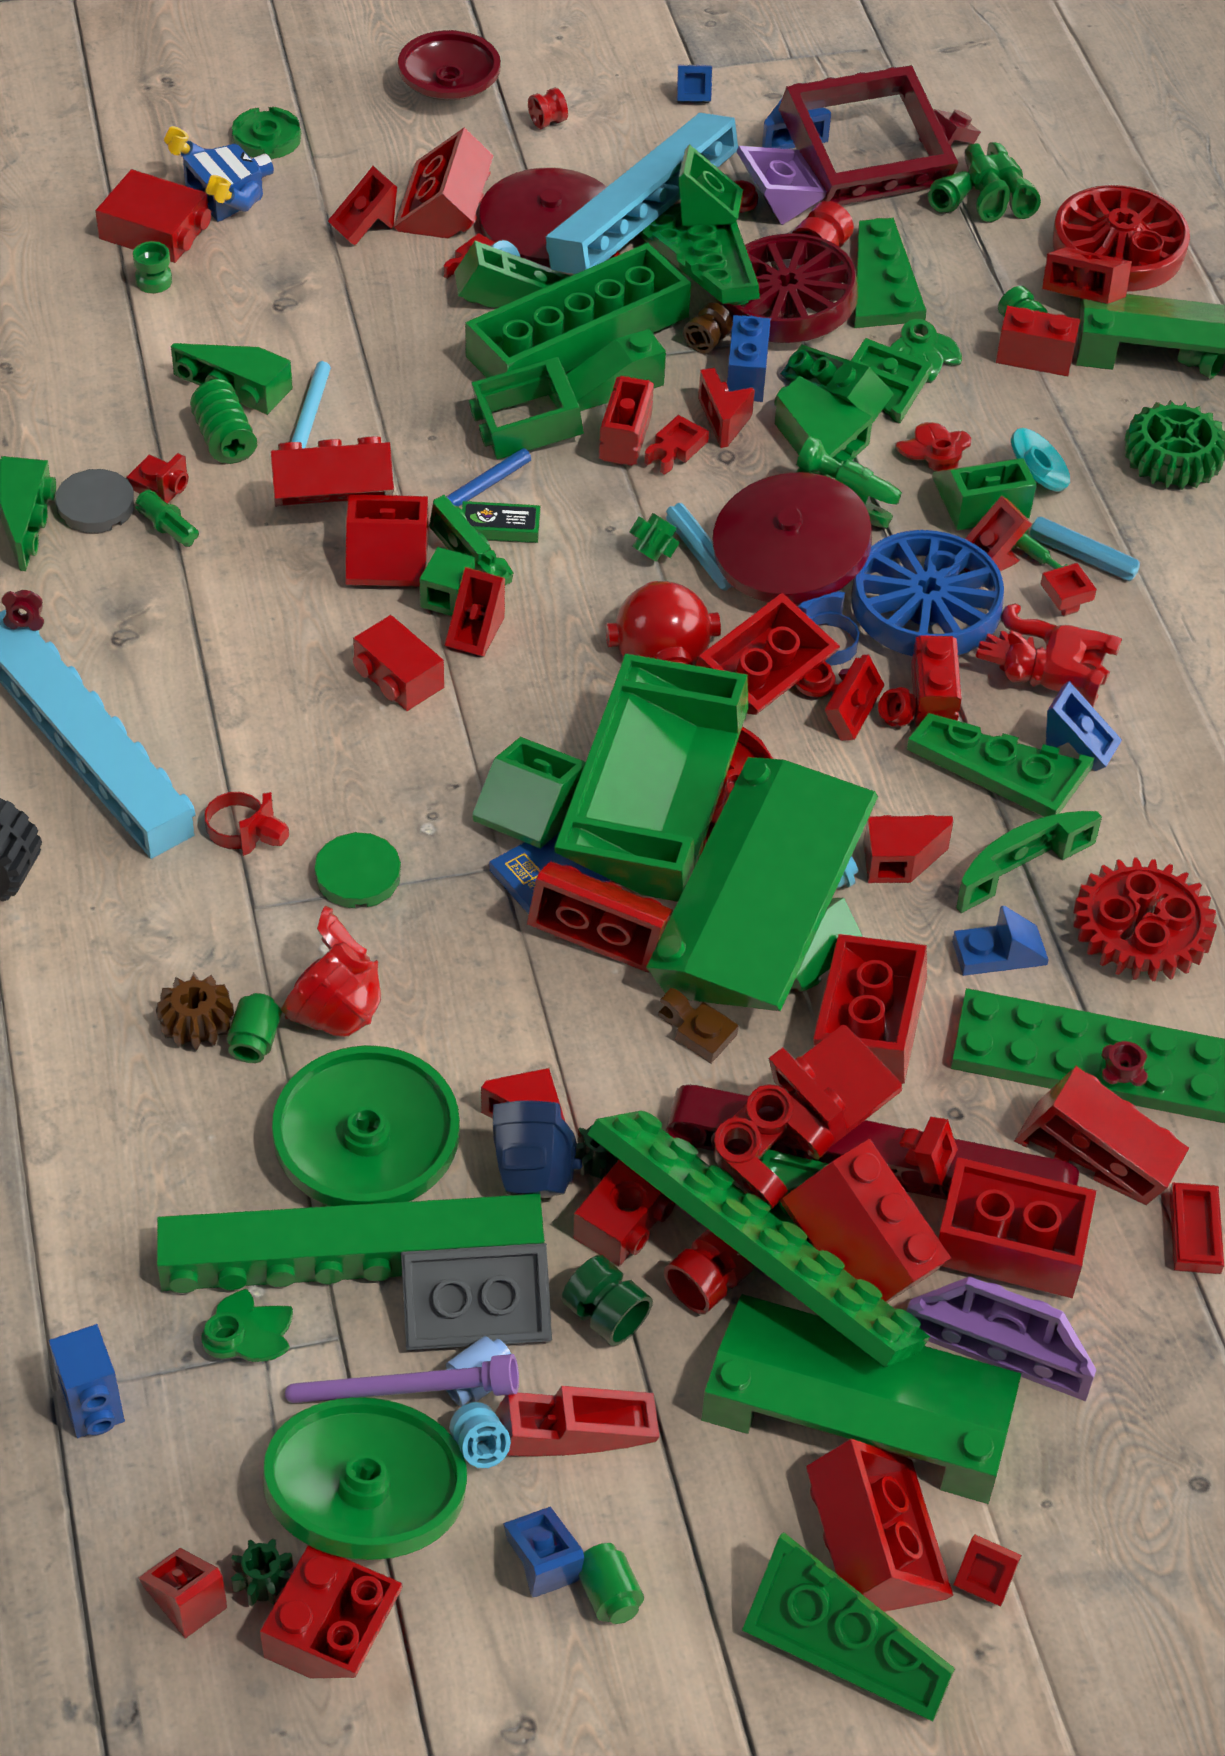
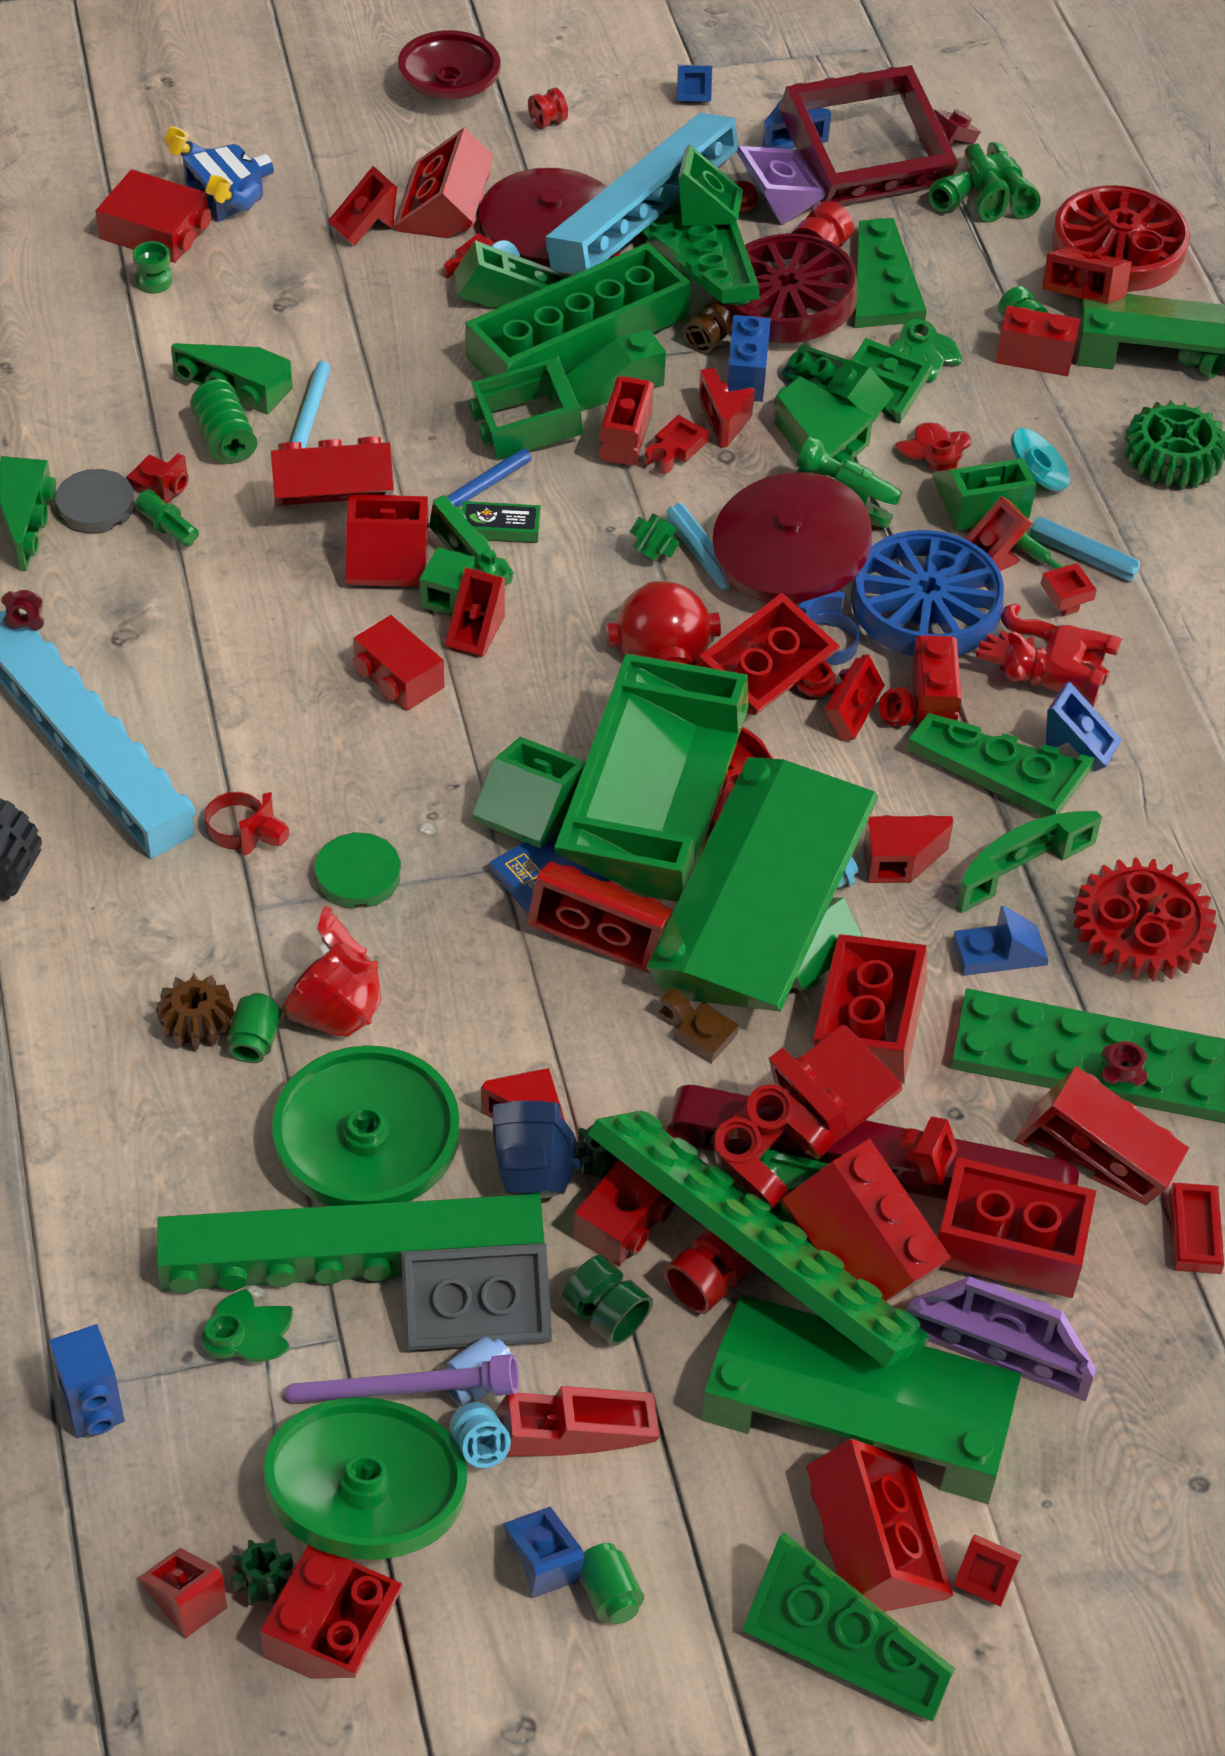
green tile [232,107,302,159] -> none

